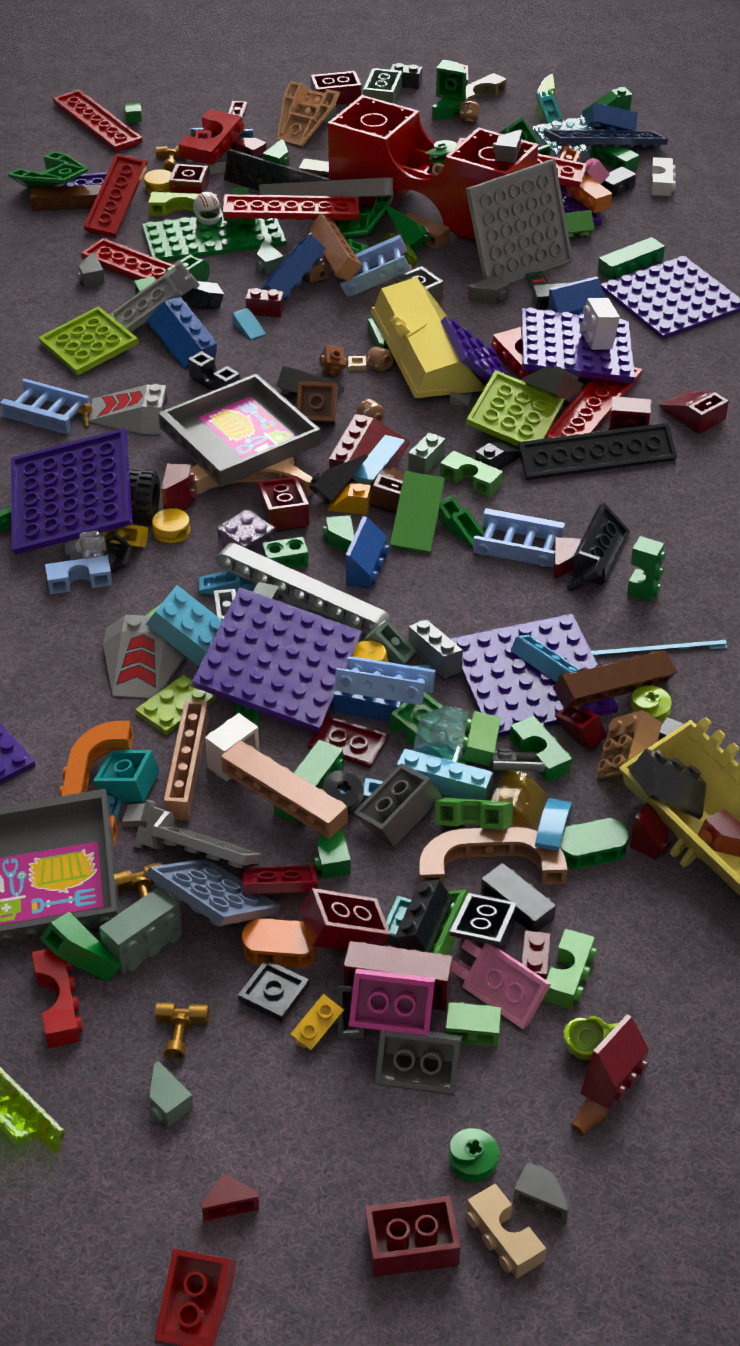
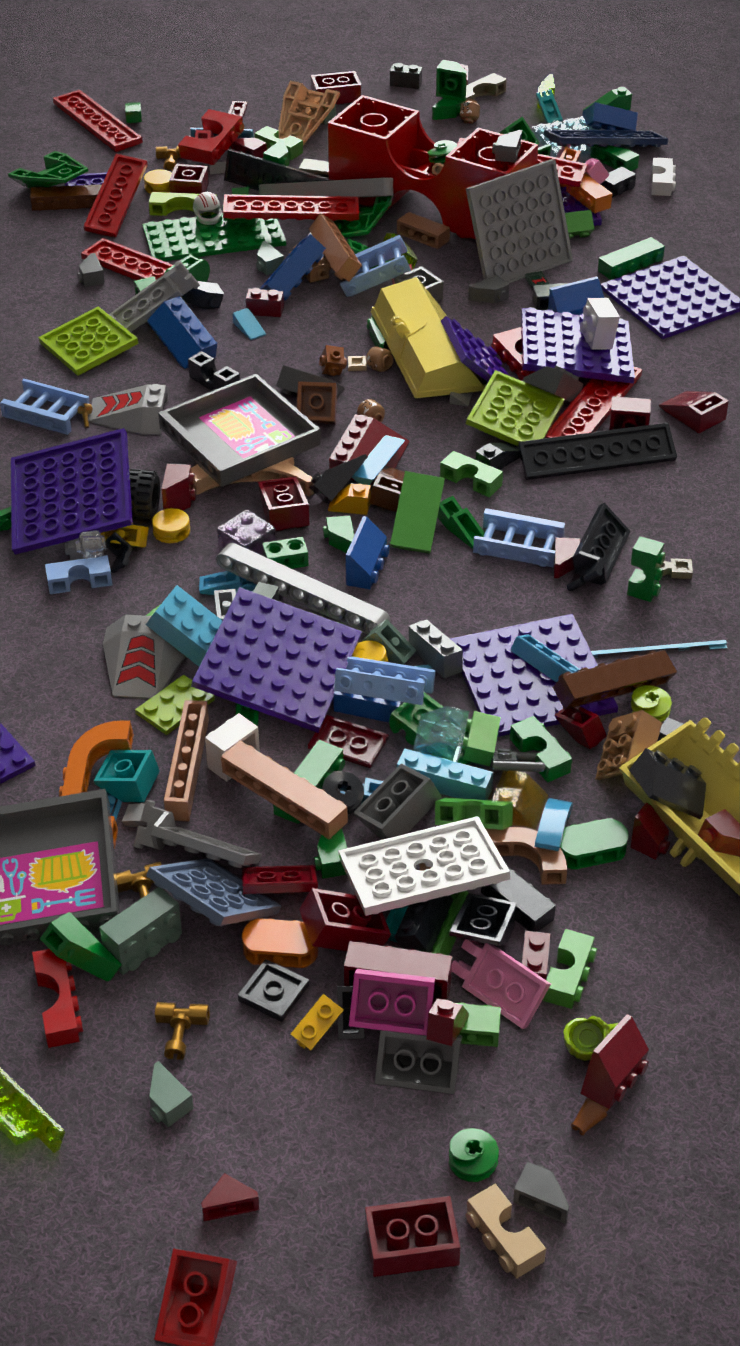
sand green brick [363,68,402,104] -> none
green slope [385,206,431,251] -> none
sand green brick [408,433,446,475] -> none
none -> arch [254,126,303,160]
none -> white plate [339,816,510,916]
none -> dark red slope [426,999,469,1046]
none -> dark tan plate [661,558,693,579]

